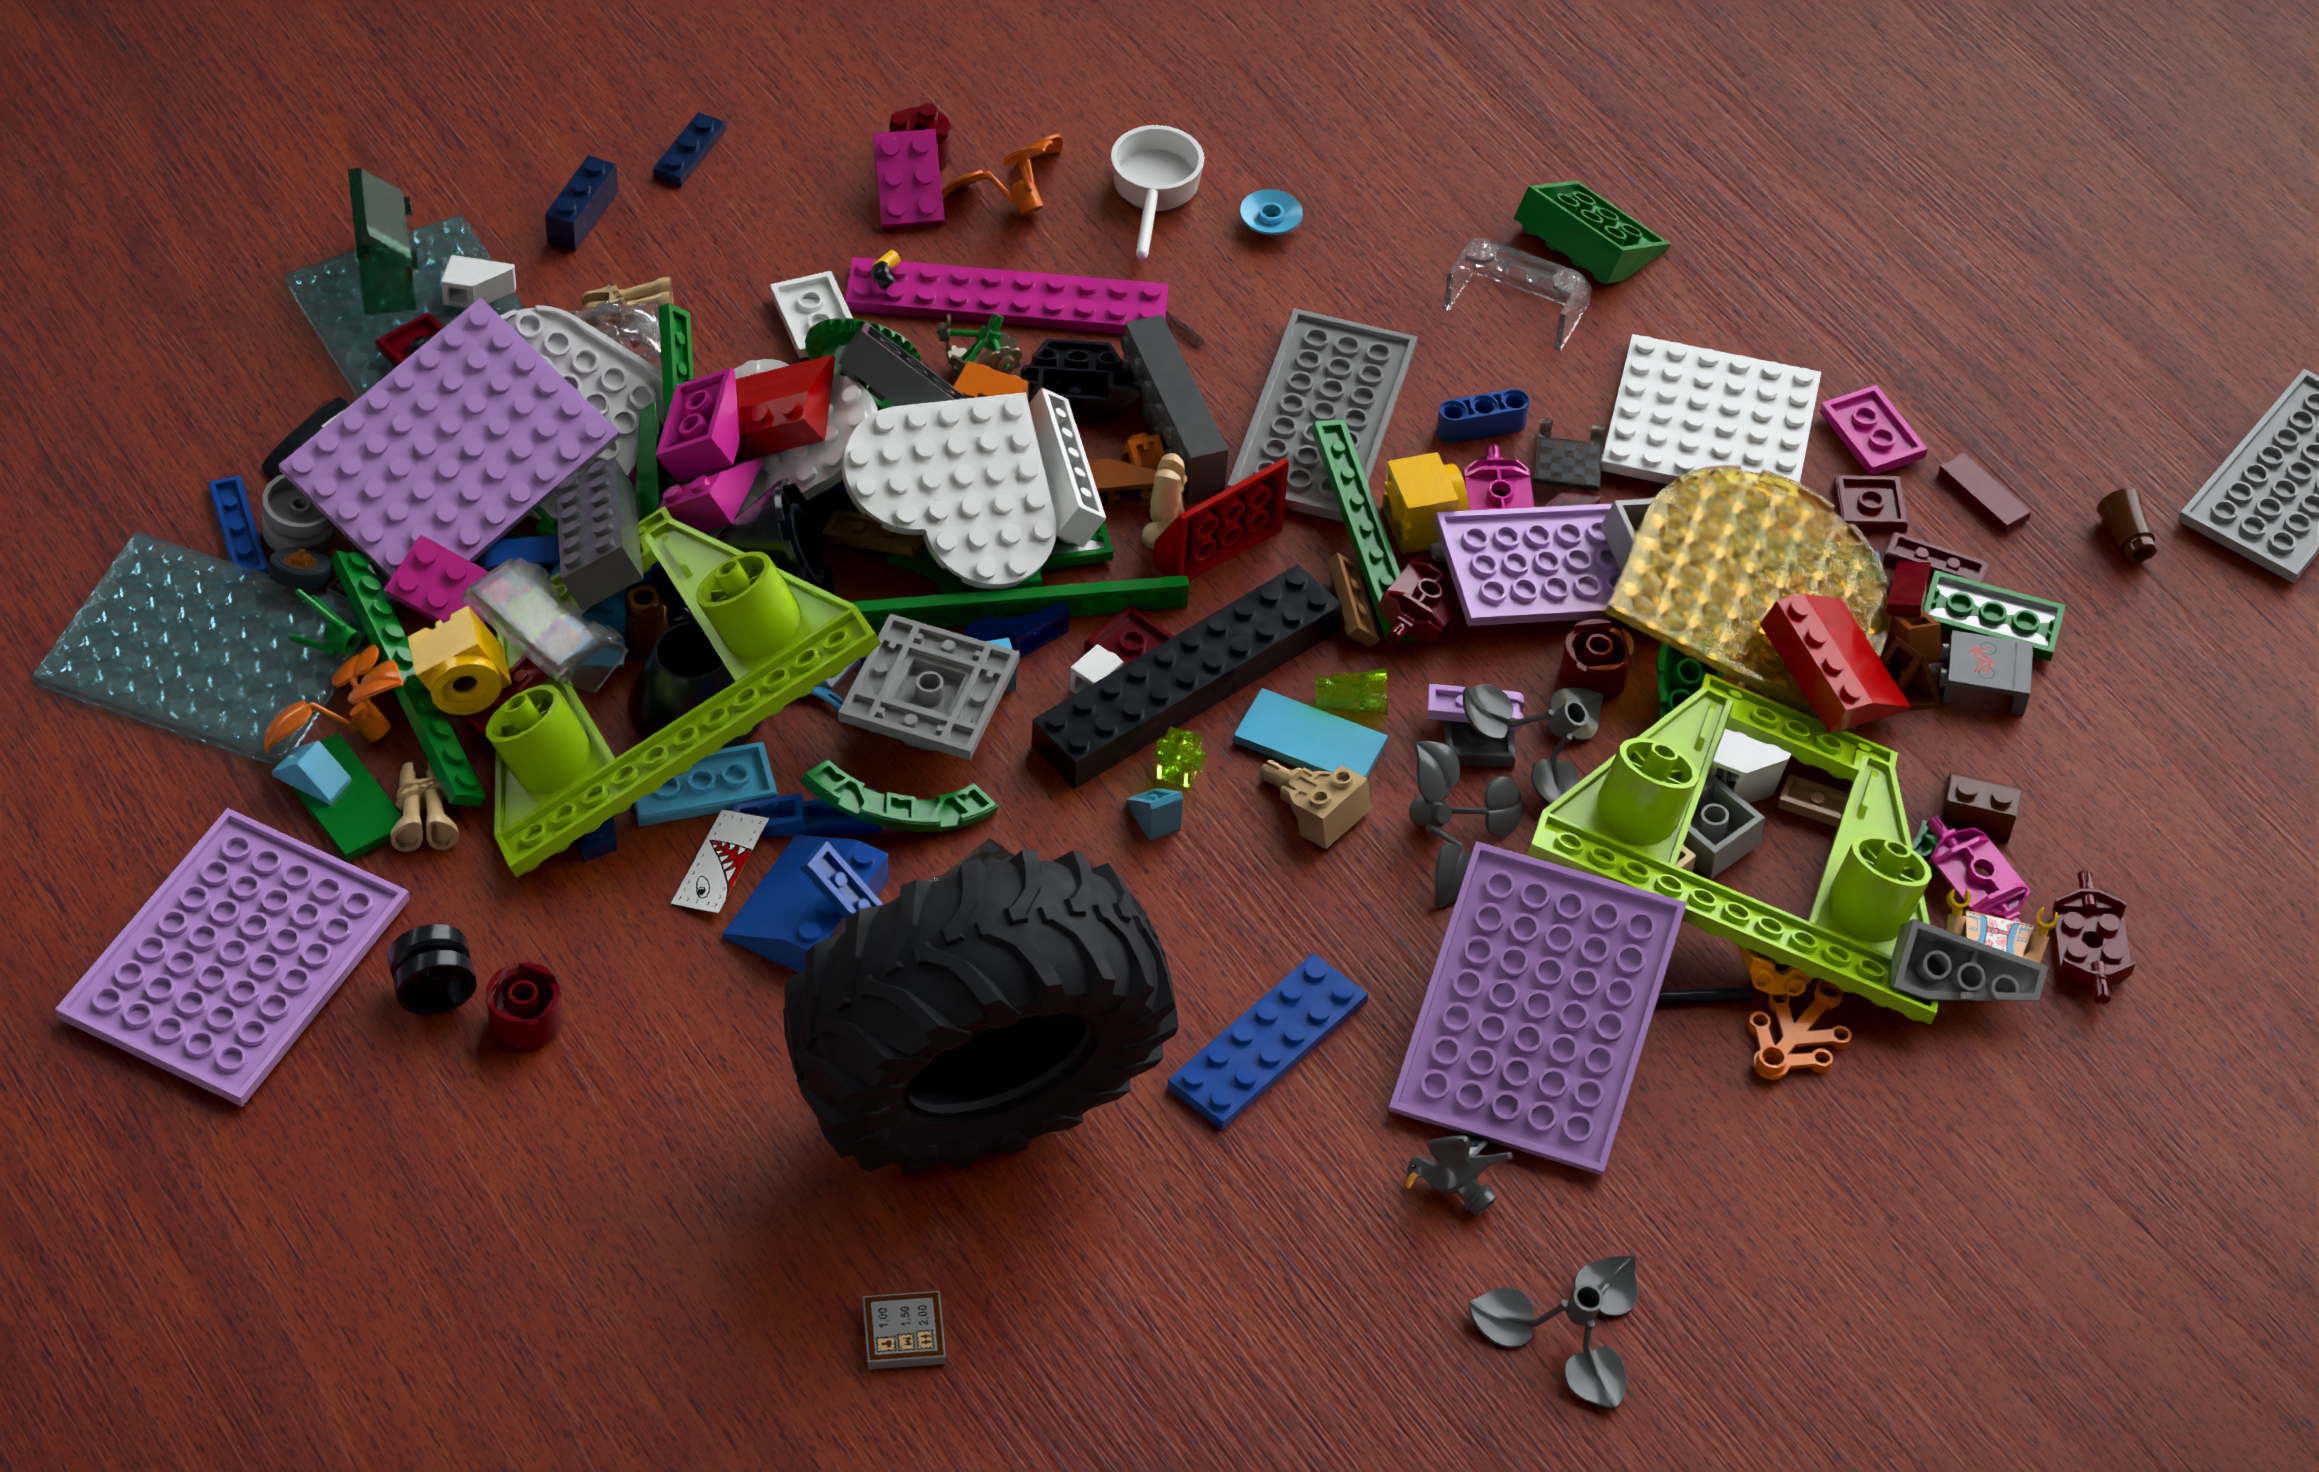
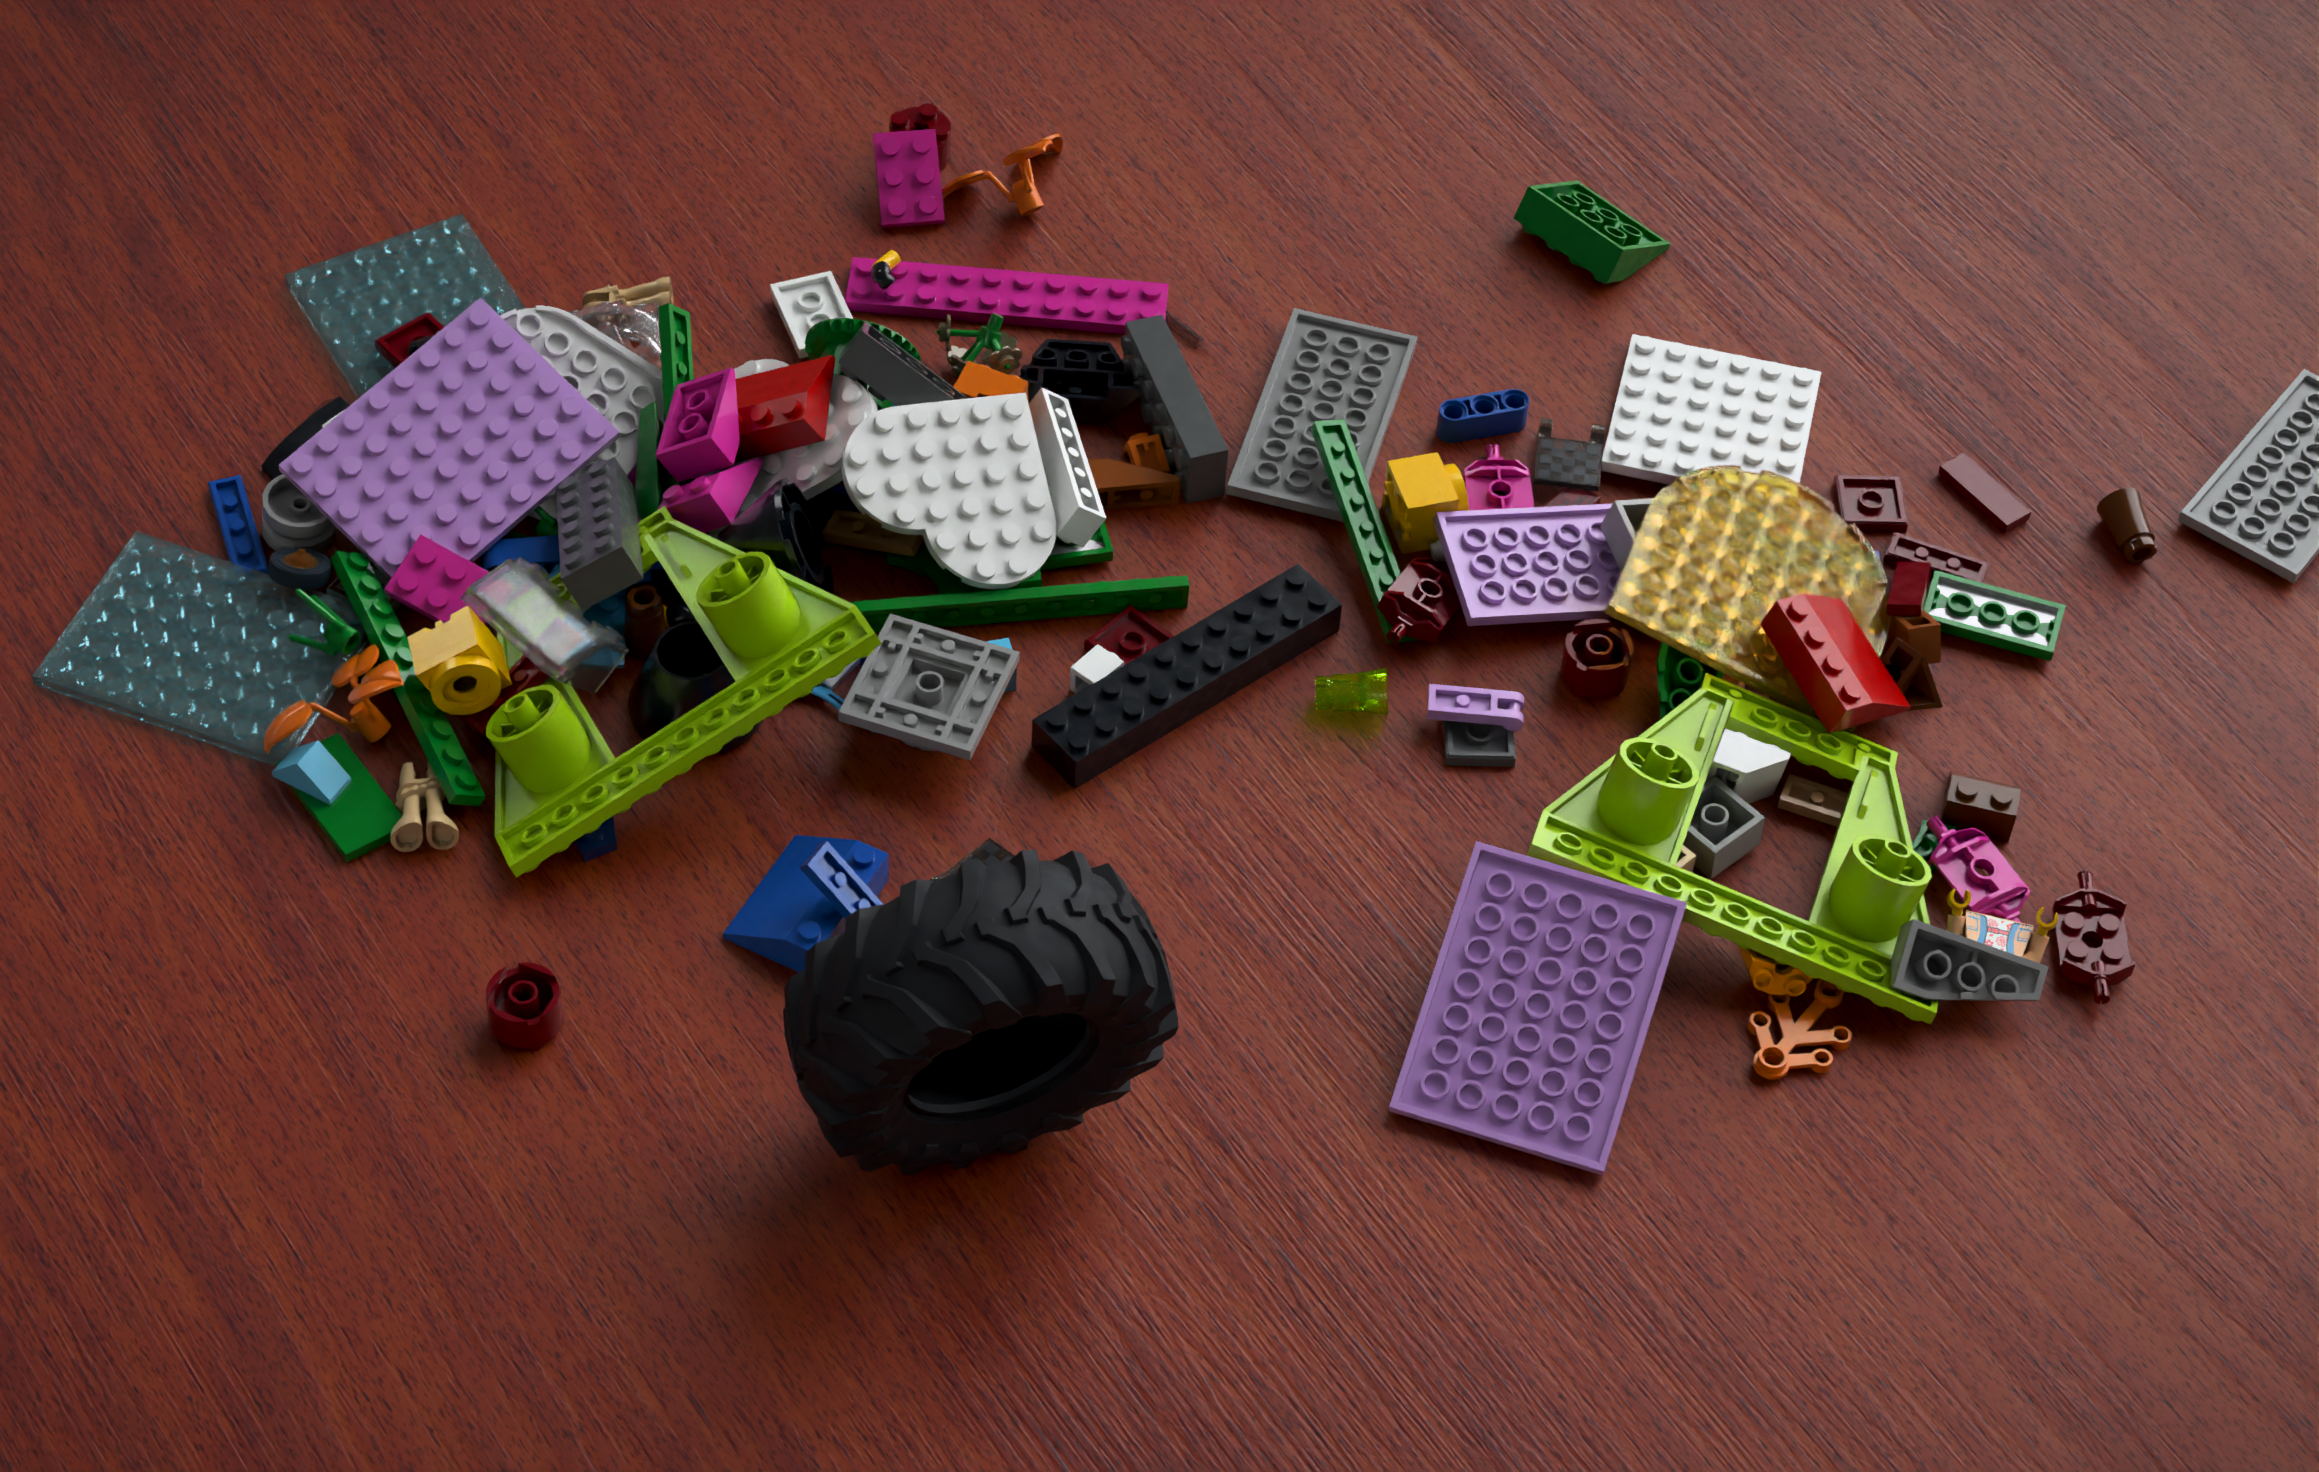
lavender plate [55,808,410,1107] -> none
clear green windscreen [348,167,419,315] -> none
black wheel [387,924,477,1015] -> none
white slope [441,255,516,308] -> none
dark blue brick [545,155,618,251] -> none
medium azure tile [633,742,778,827] -> none
dark blue plate [653,112,726,187] -> none
white sticker [671,809,769,913] -> none
blue slope [733,789,882,837] -> none
green tile [800,759,998,832] -> none
tile [863,1291,946,1370] -> none
clear blue slope [963,601,1070,659] -> none
white piece [1111,125,1204,260] -> none
medium azure slope [1125,788,1183,841] -> none
tan piece [1142,453,1187,549] -> none
red slope [1153,458,1289,581] -> none
clear neon green brick [1154,726,1207,788] -> none
blue plate [1167,953,1368,1130] -> none
medium azure tile [1233,688,1388,778] -> none
medium azure dish [1240,189,1303,235] -> none
tan brick [1259,760,1371,849] -> none
medium nougat plate [1328,552,1380,648] -> none
dark grey animal [1405,1136,1513,1217] -> none
dark grey plant [1409,741,1523,907] -> none
clear windscreen [1443,238,1592,352] -> none
dark grey plant [1463,684,1604,805] -> none
dark grey plant [1469,1256,1638,1409] -> none
black bar [1656,987,1752,1006] -> none
dark pink plate [1820,385,1928,476] -> none
panel [1937,630,2033,716] -> none

